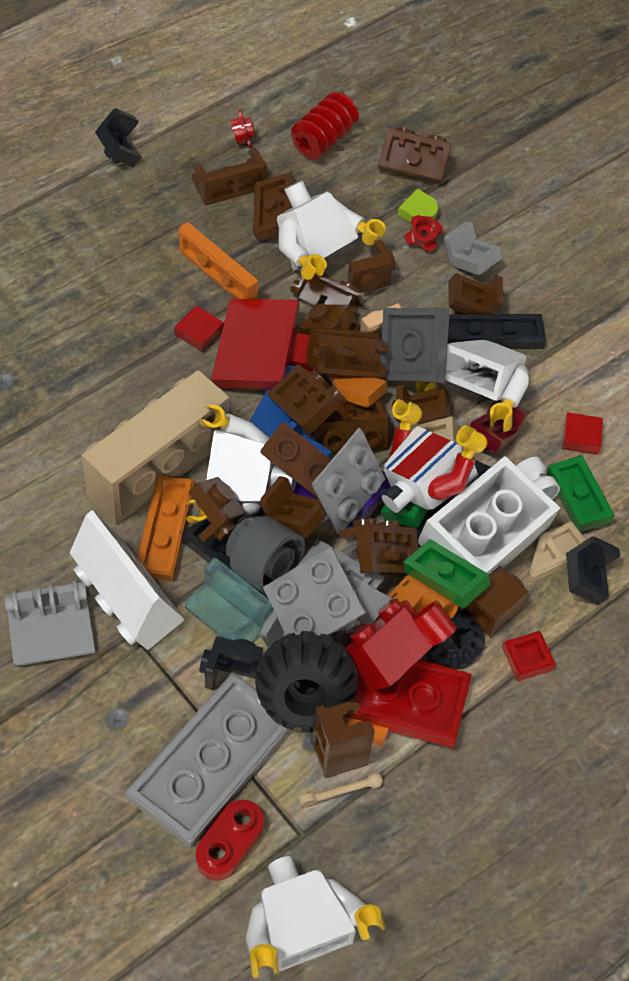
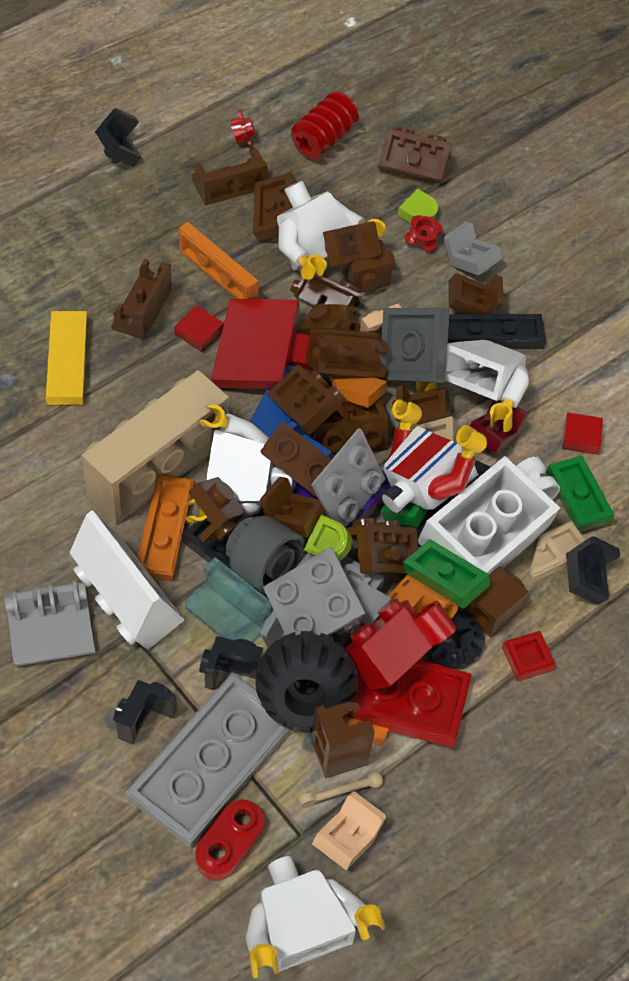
none -> yellow tile [46,311,88,405]
none -> reddish brown hinge [111,259,172,340]
none -> black bracket [113,680,177,745]
none -> lime tile [304,515,352,561]
none -> light nougat bracket [312,792,386,870]
none -> reddish brown bracket [323,221,381,267]

